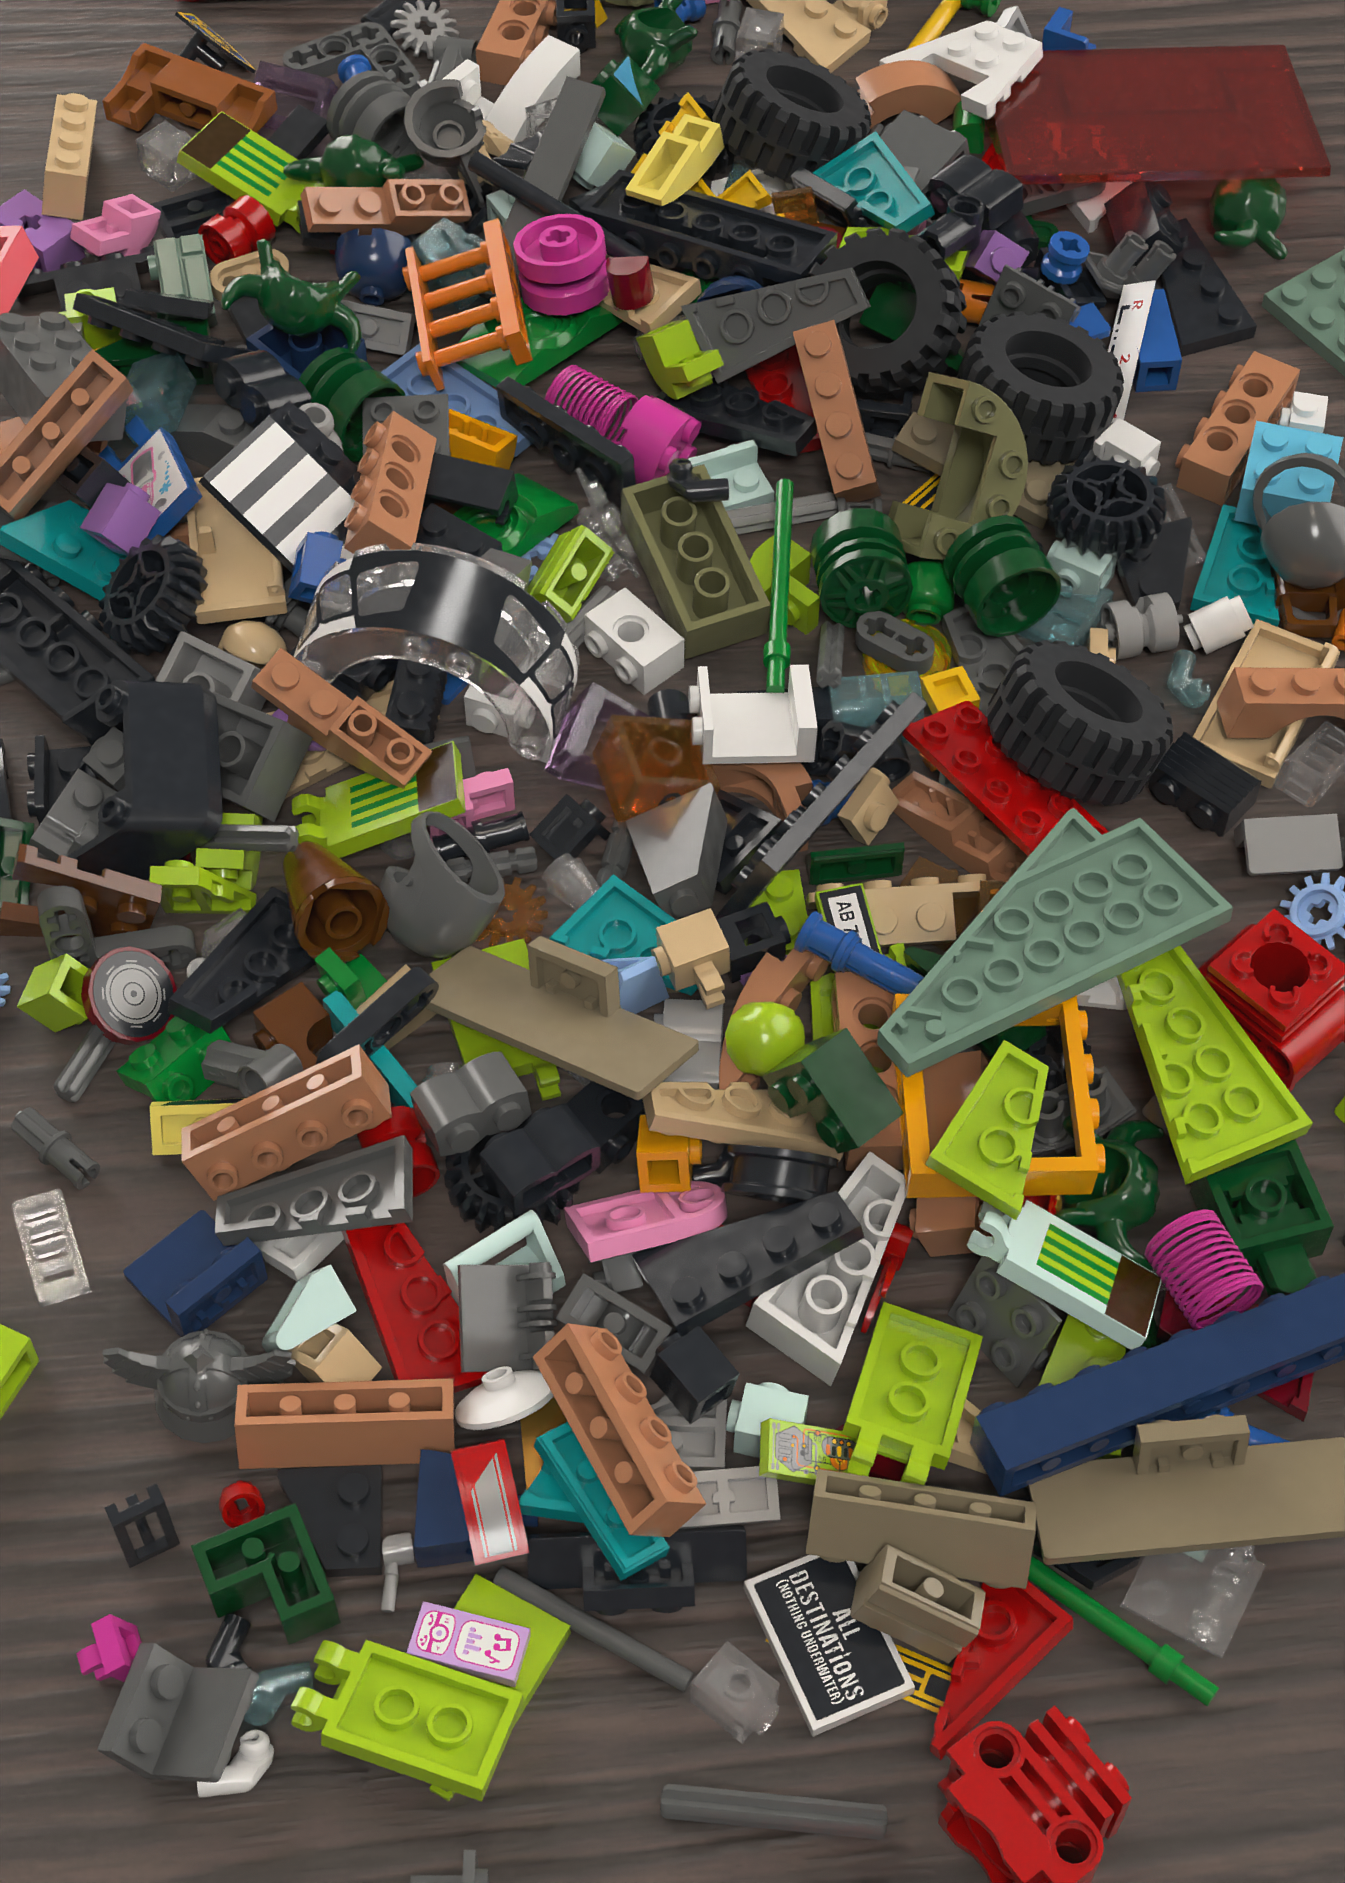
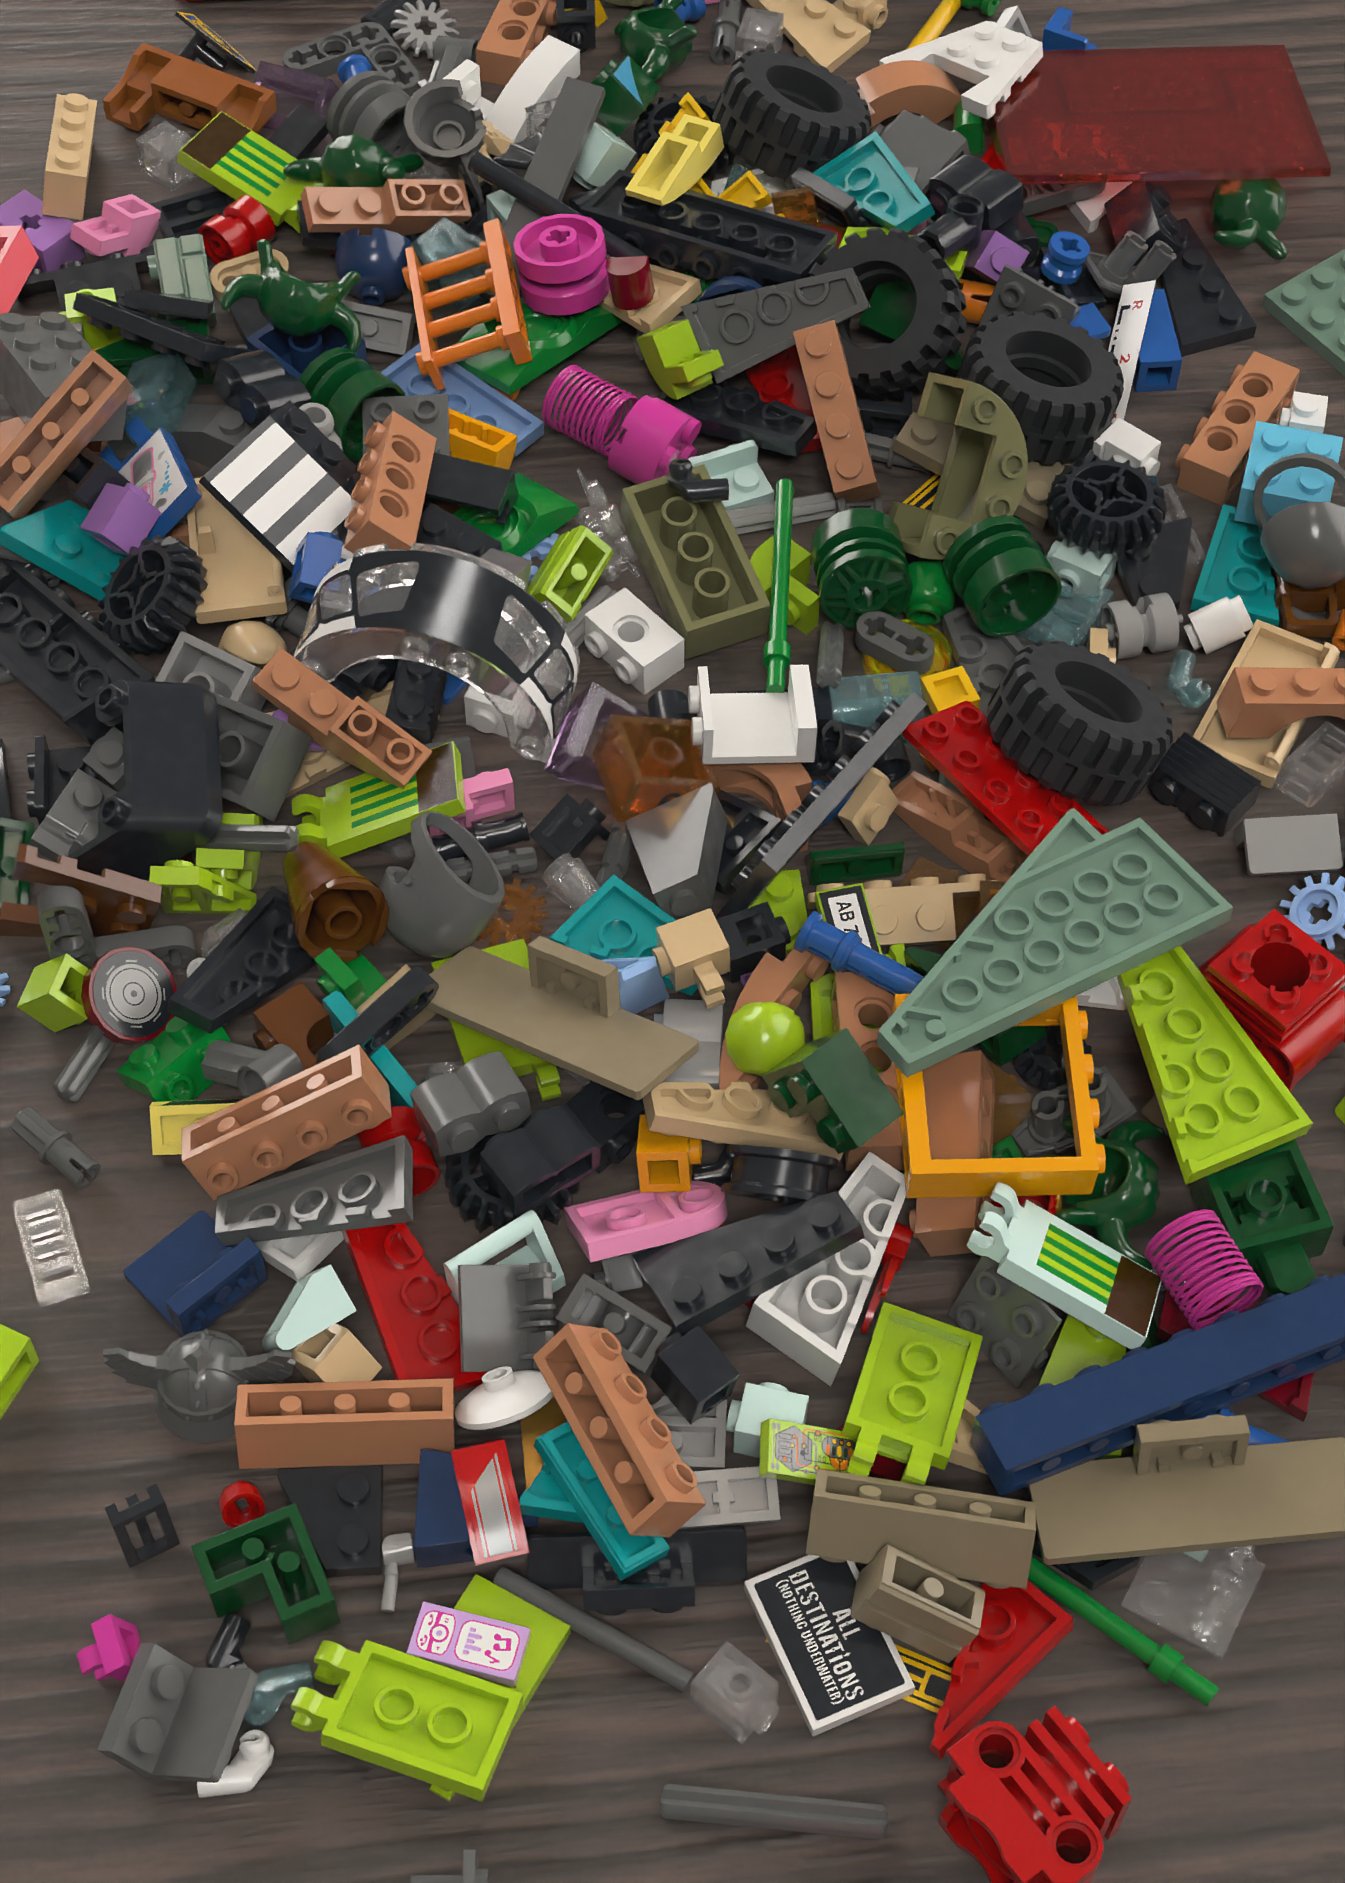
black wing [496,377,636,518] -> none
lime wing [925,1040,1049,1220] -> none

